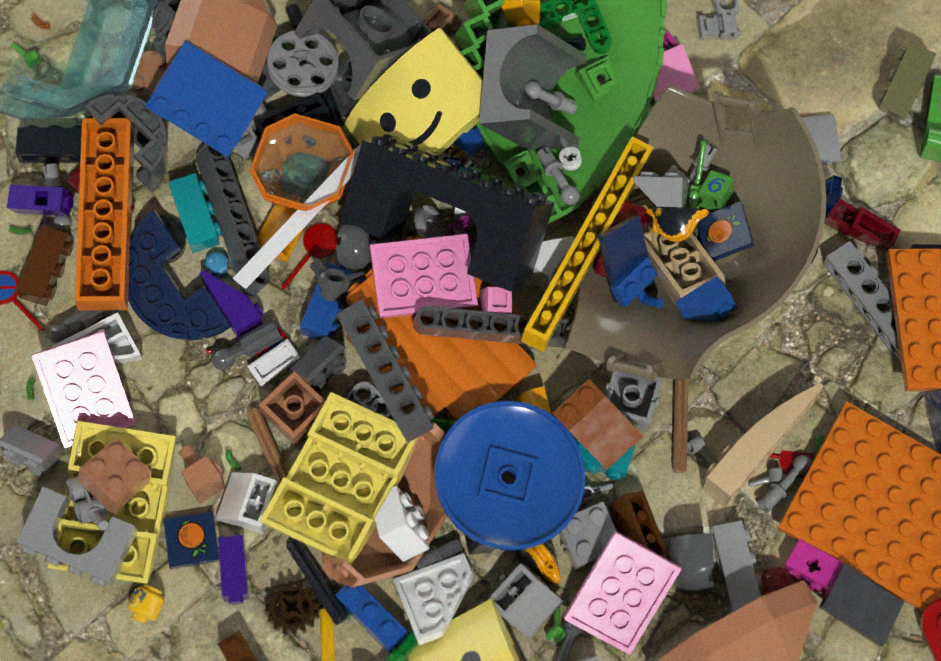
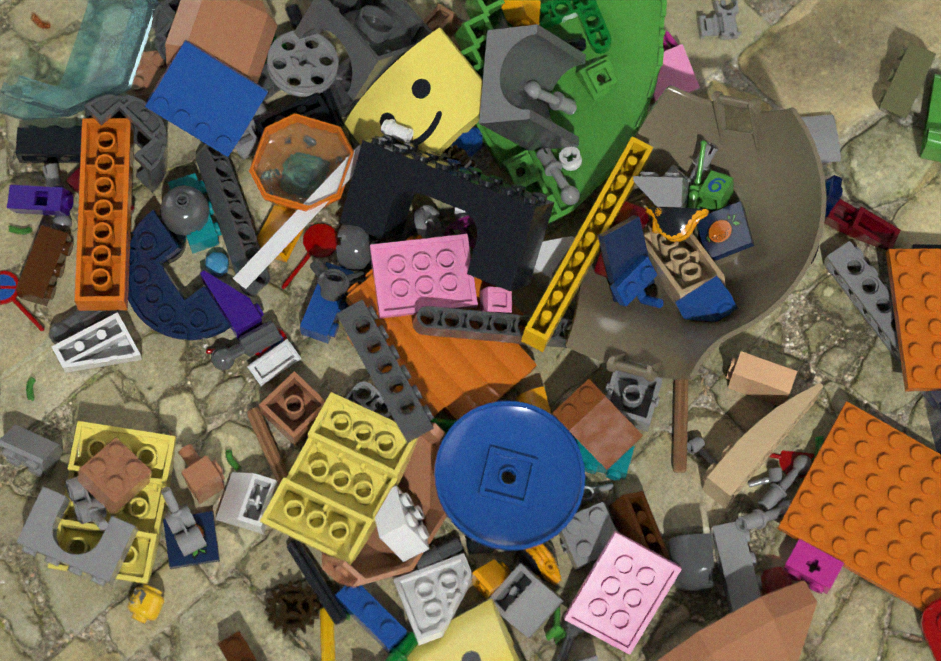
bright green hand [11,42,40,67] -> none
plate [32,330,136,448] -> none
dark purple brick [218,535,249,605] -> none
dark grey slope [290,336,347,393] -> none
black tile [819,563,904,646] -> none
none -> dark grey cylinder [160,185,210,236]
none -> light grey beam [161,487,207,557]
none -> white pin [381,119,413,142]
none -> light orange slope [472,559,512,600]
none -> light nougat brick [726,351,797,406]
none -> light grey pin [736,500,791,532]

